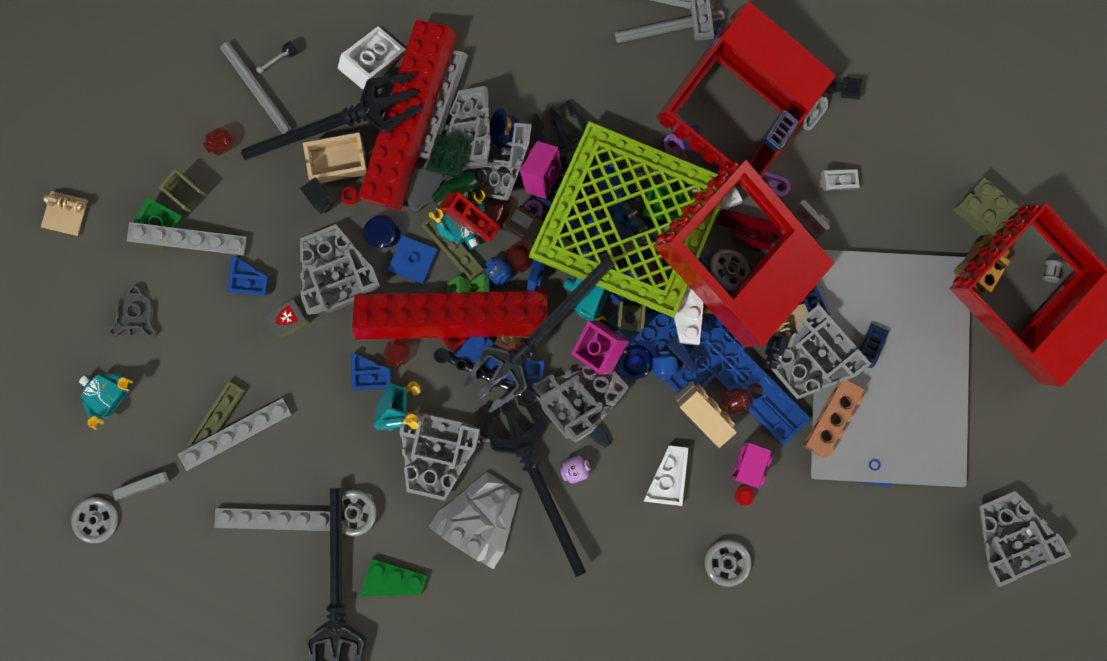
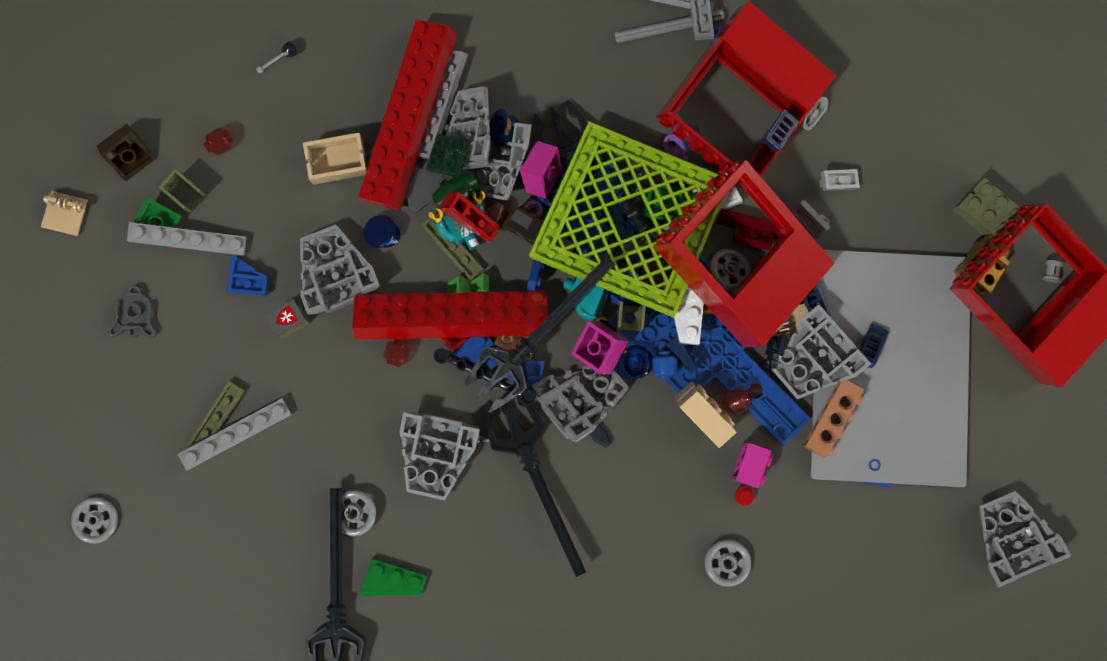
teal torso [79,373,133,430] -> none
light grey beam [112,472,169,501] -> none
light grey plate [214,508,330,531] -> none
light grey axle [220,42,292,134] -> none
black piece [241,74,423,160] -> none
black brick [300,177,336,214] -> none
white slope [338,26,406,89] -> none
red plate [340,186,359,205] -> none
blue wing [351,353,391,391] -> none
teal torso [373,381,421,431] -> none
blue plate [388,235,438,285] -> none
light grey wedge [429,472,519,569] -> none
blue head [485,257,513,285] -> none
clear red head [505,244,533,273] -> none
lavender head [560,456,591,484] -> none
white wing [643,446,688,506] -> none
medium lavender plate [761,171,791,197] -> none
black plate [828,77,863,100] -> none
none -> dark brown slope [97,123,156,181]

